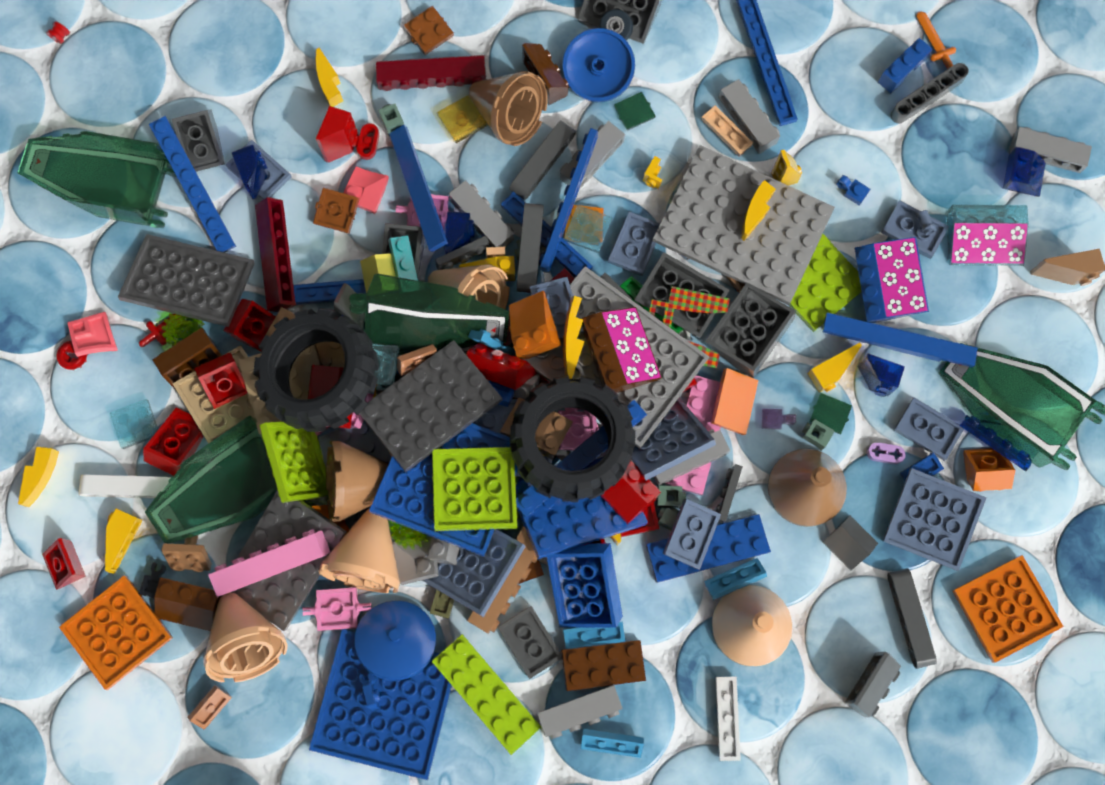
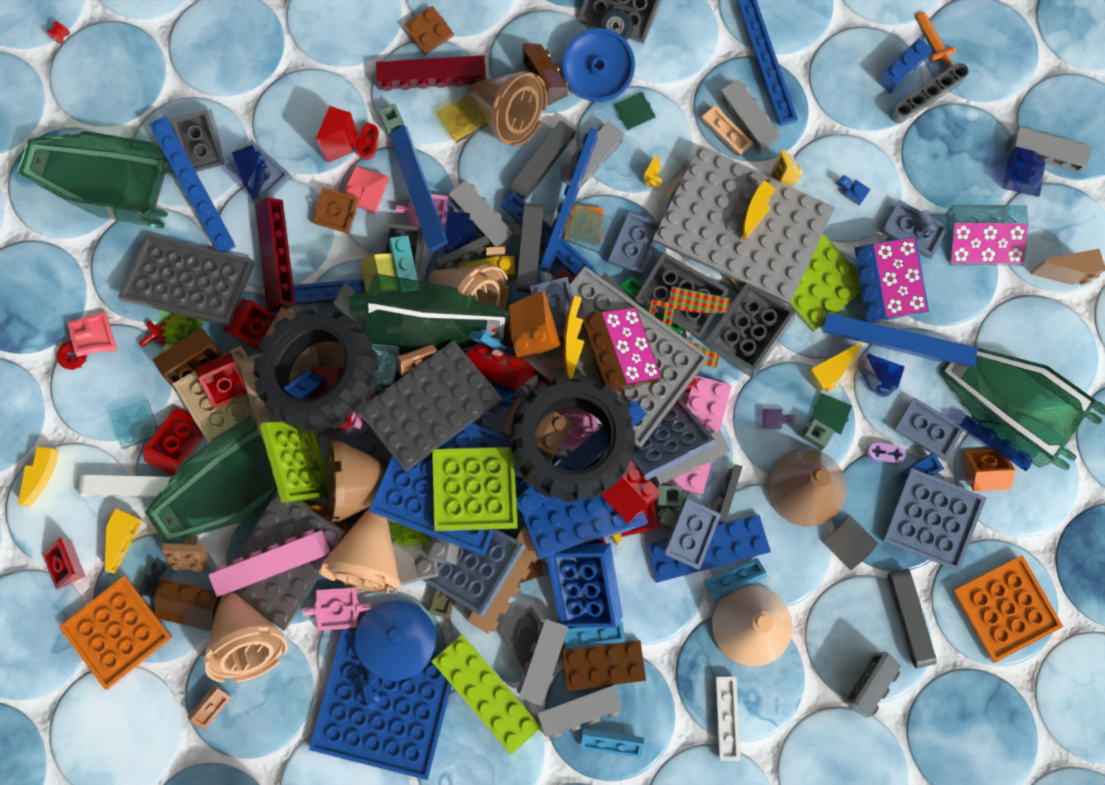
yellow slope [316,47,343,107] -> none
orange tile [711,368,759,435] -> none
none -> blue plate [283,370,325,400]
none -> light grey brick [517,619,568,706]

